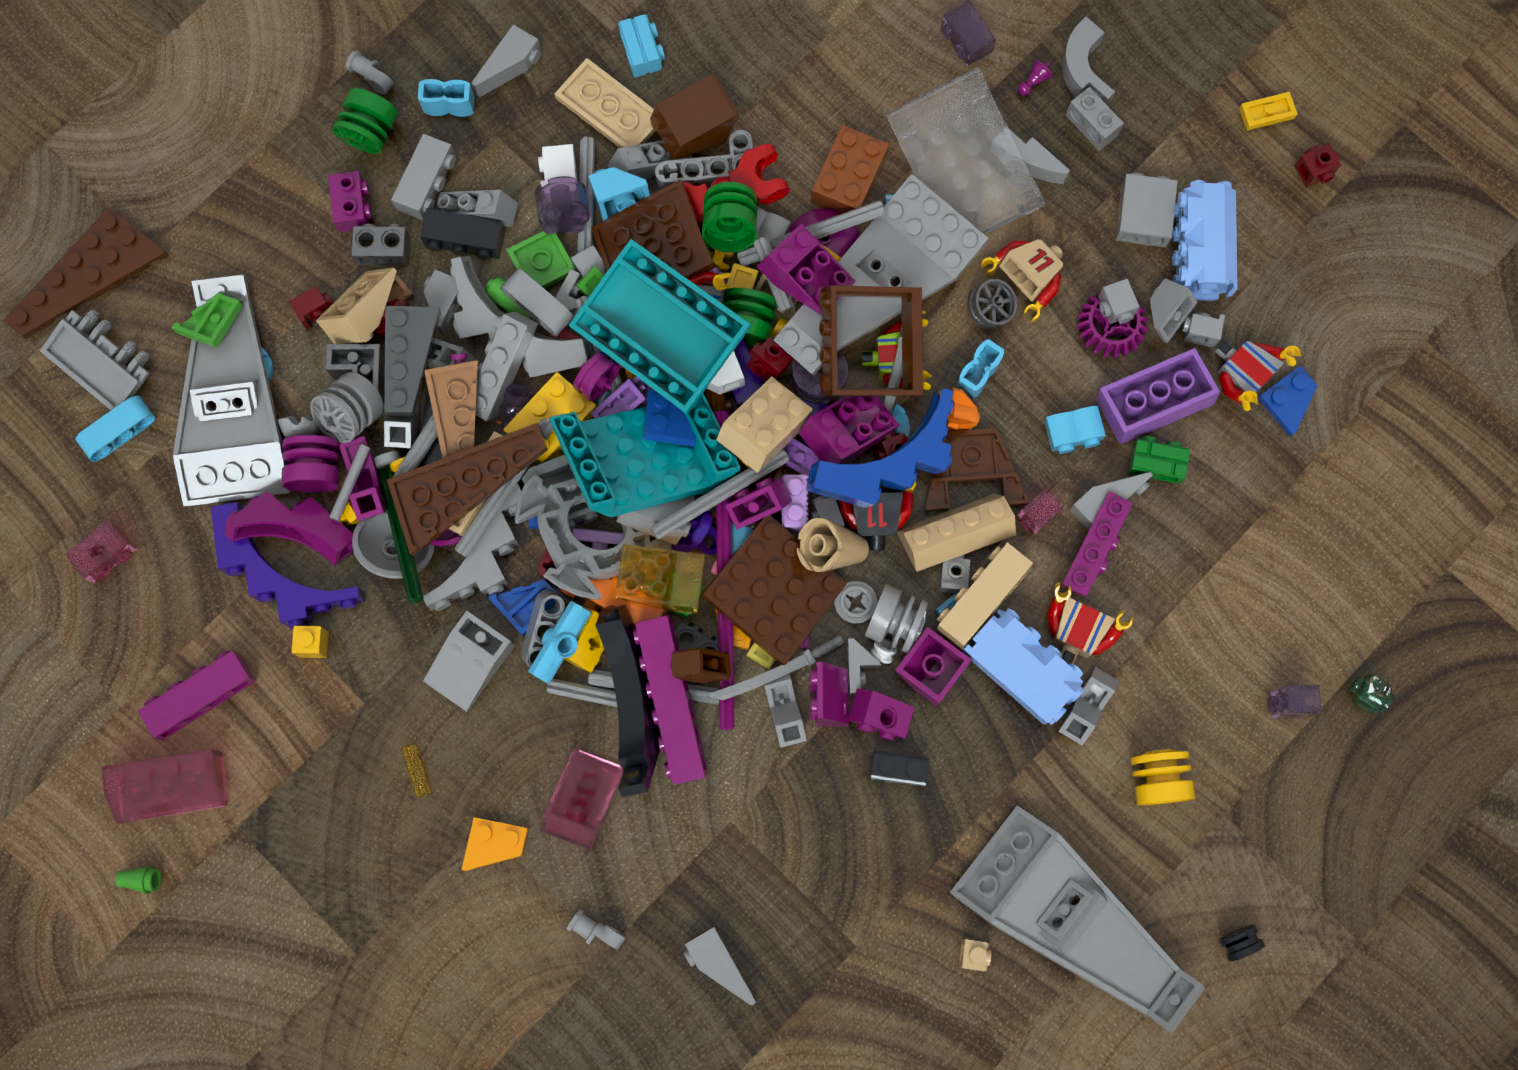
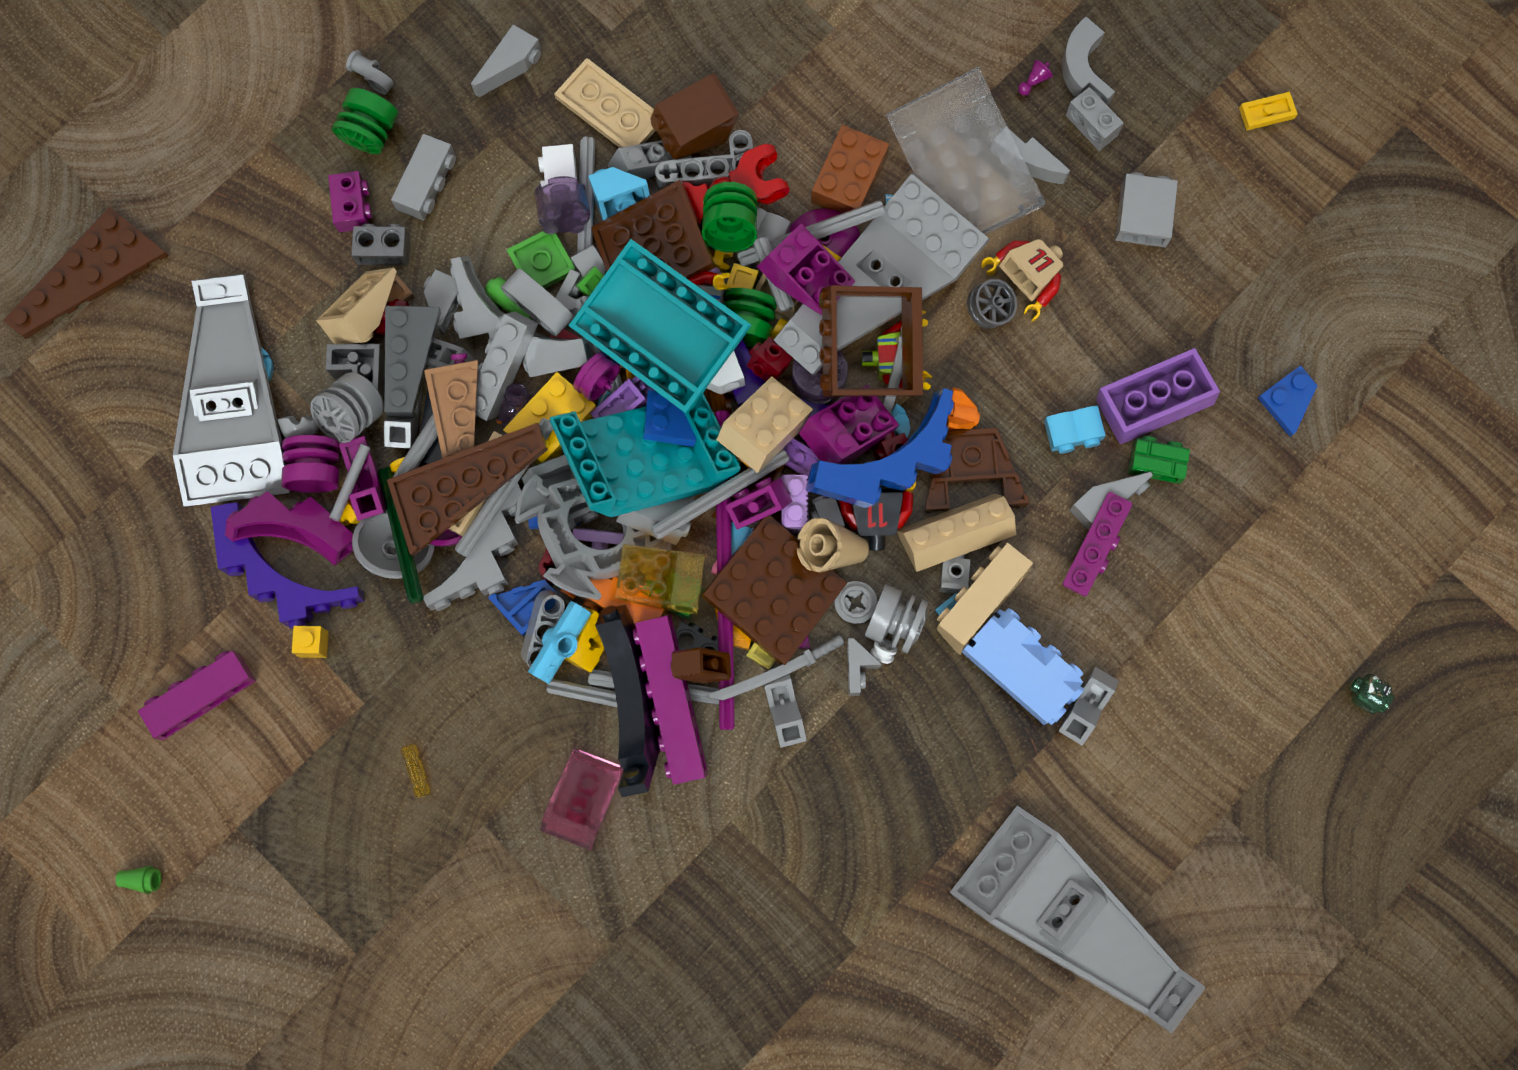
light grey hinge [40,310,150,410] -> none
clear pink brick [64,520,136,583] -> none
medium azure beam [75,396,155,462] -> none
clear pink slope [102,749,227,824] -> none
bright green wing [171,293,243,348] -> none
dark red brick [289,286,333,331] -> none
light grey tile [373,451,401,470] -> none
medium azure brick [418,79,475,117] -> none
black brick [420,208,506,260] -> none
light grey slope [423,611,515,712] -> none
light grey slope [436,190,518,227] -> none
light orange wing [461,817,529,871] -> none
light grey connector [566,908,626,950] -> none
medium azure brick [618,14,665,77] -> none
dark purple tile [671,510,717,555] -> none
light grey slope [683,927,756,1006] -> none
magenta slope [809,662,849,727] -> none
magenta brick [848,689,915,741] -> none
black brick [869,750,929,788] -> none
magenta slope [895,627,972,707] -> none
clear purple brick [941,1,996,66] -> none
medium azure brick [956,339,1004,400] -> none
tan brick [958,939,991,971] -> none
clear pink brick [1018,489,1063,534] -> none
torso [1047,582,1134,665] -> none
magenta gear [1077,291,1148,359] -> none
light grey brick [1098,279,1139,324] -> none
yellow wheel [1130,749,1196,806] -> none
light grey slope [1150,278,1198,343] -> none
light blue brick [1172,180,1237,301] -> none
light grey brick [1181,313,1225,348] -> none
torso [1215,340,1301,411] -> none
black wheel [1219,924,1265,962] -> none
clear purple brick [1267,685,1322,719] -> none
dark red brick [1294,143,1341,188] -> none

